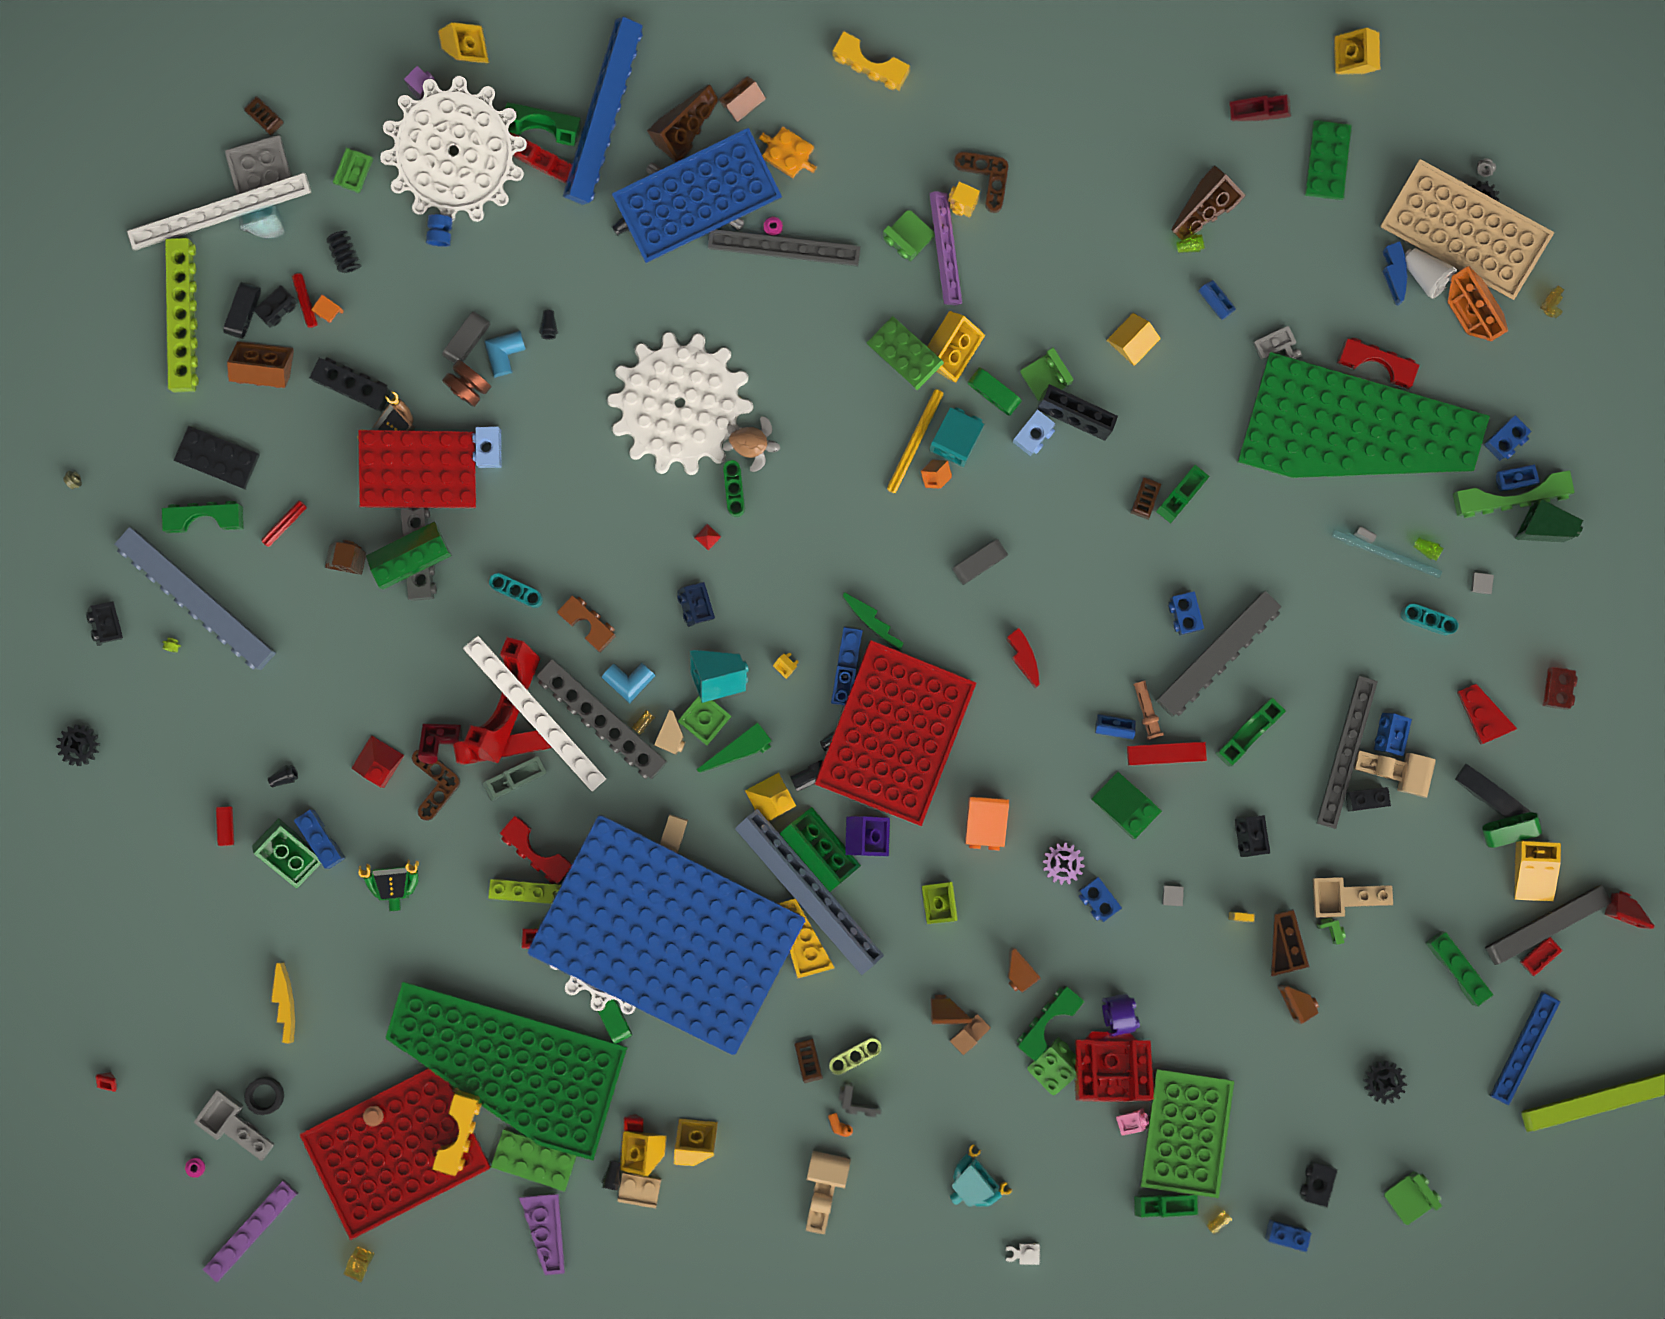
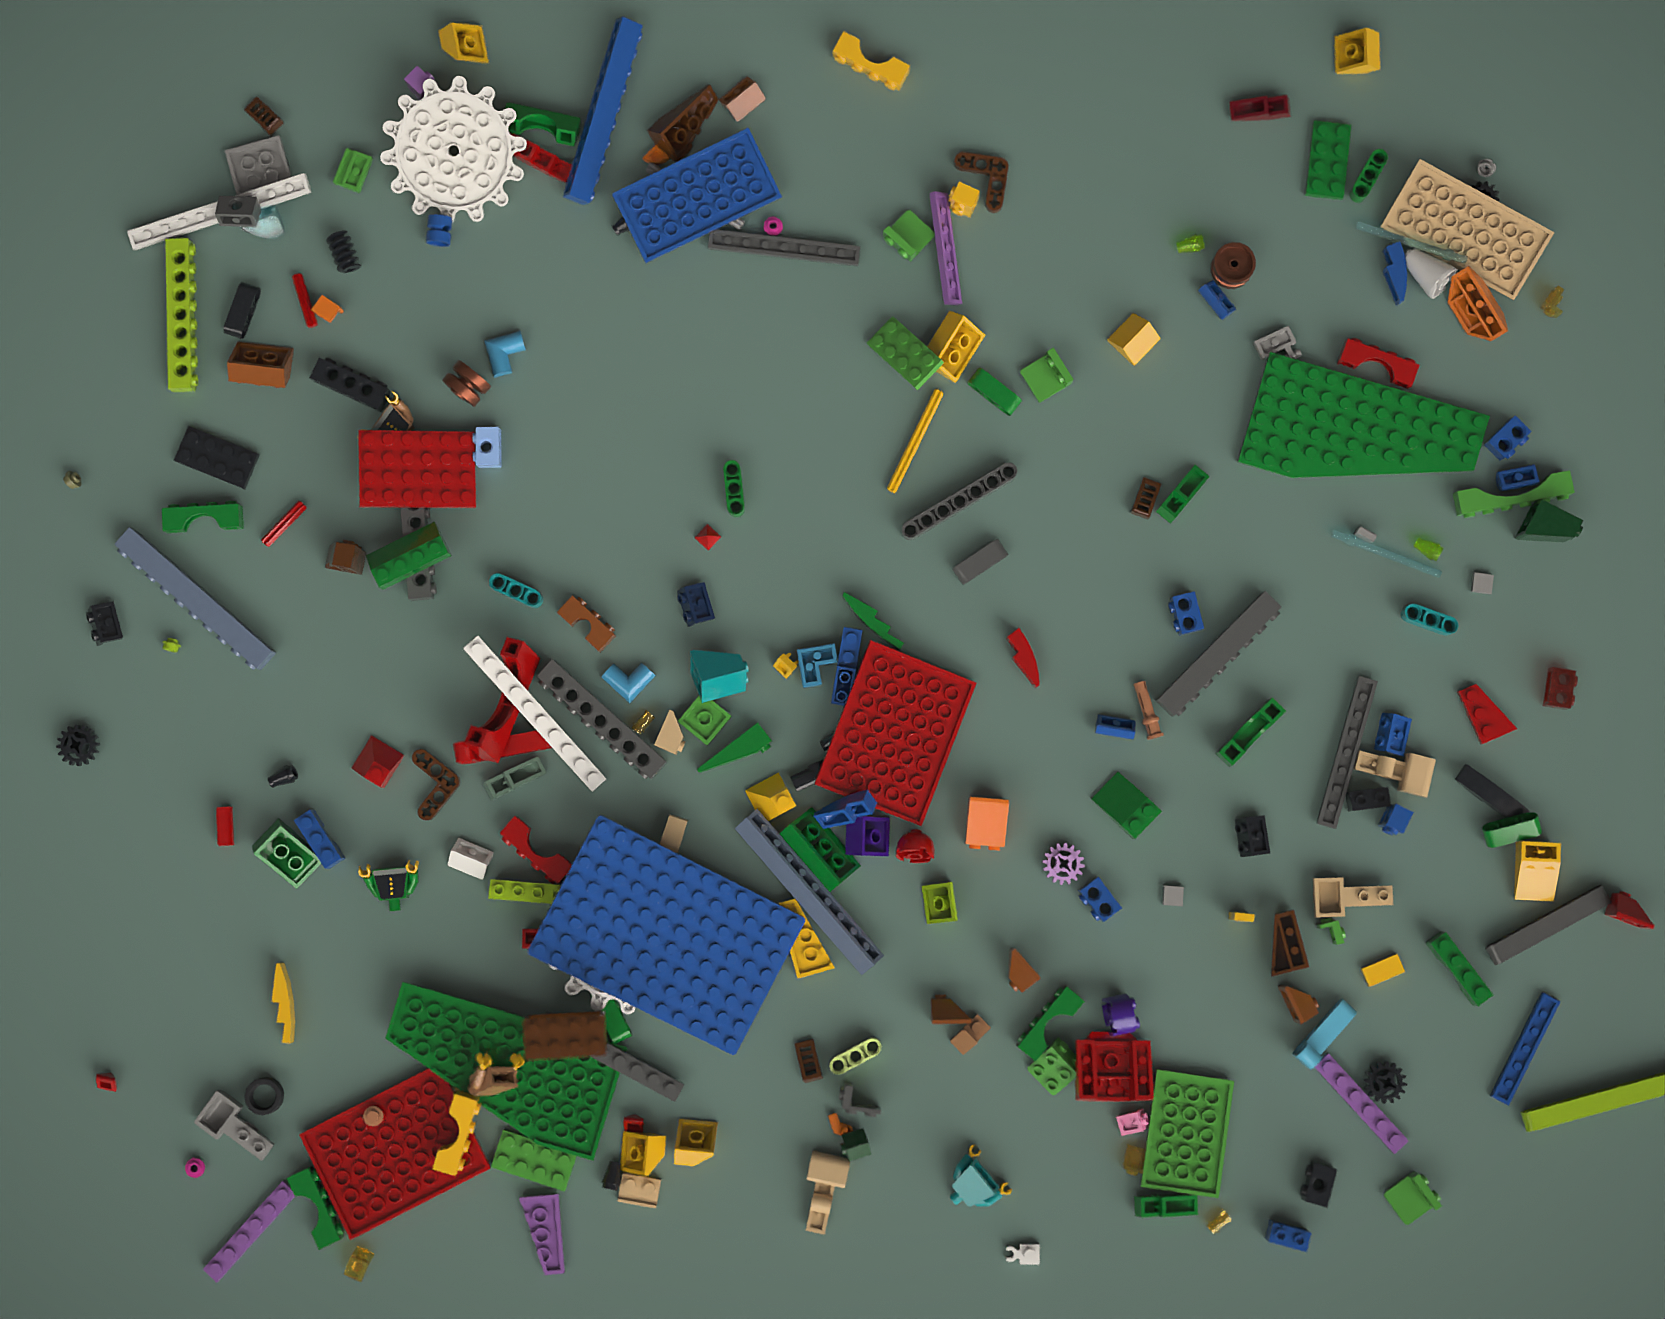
black bracket [253,285,298,328] -> none
dark red brick [418,724,462,764] -> none
dark grey beam [442,311,490,364] -> none
black cone [539,310,558,340] -> none
white plate [607,332,753,475] -> none
animal [723,417,780,472] -> none
light orange plate [759,127,817,179] -> none
orange panel [921,460,952,488] -> none
teal slope [930,407,984,467] -> none
light blue brick [1013,409,1055,456] -> none
black brick [1036,384,1118,441] -> none
red slope [1127,742,1207,766] -> none
reddish brown wedge [1171,165,1246,241] -> none
red plate [1520,937,1563,977] -> none
none -> dark grey brick [215,196,261,227]
none -> green arch [287,1166,344,1250]
none -> white panel [448,838,494,880]
none -> medium nougat torso [468,1053,524,1096]
none -> reddish brown window [523,1010,607,1060]
none -> dark grey plate [546,1010,684,1102]
none -> orange tile [643,145,670,165]
none -> dark azure brick [797,643,838,688]
none -> blue slope [813,790,877,829]
none -> dark green brick [840,1128,871,1162]
none -> red cylinder [896,829,935,863]
none -> dark grey beam [901,463,1017,540]
none -> clear yellow bracket [1122,1144,1146,1176]
none -> copper wheel [1210,242,1256,289]
none -> medium azure beam [1292,998,1357,1070]
none -> medium lavender plate [1314,1053,1408,1154]
none -> green beam [1349,149,1388,203]
none -> clear light blue bar [1356,222,1468,264]
none -> yellow tile [1360,954,1405,987]
none -> blue brick [1378,804,1414,835]

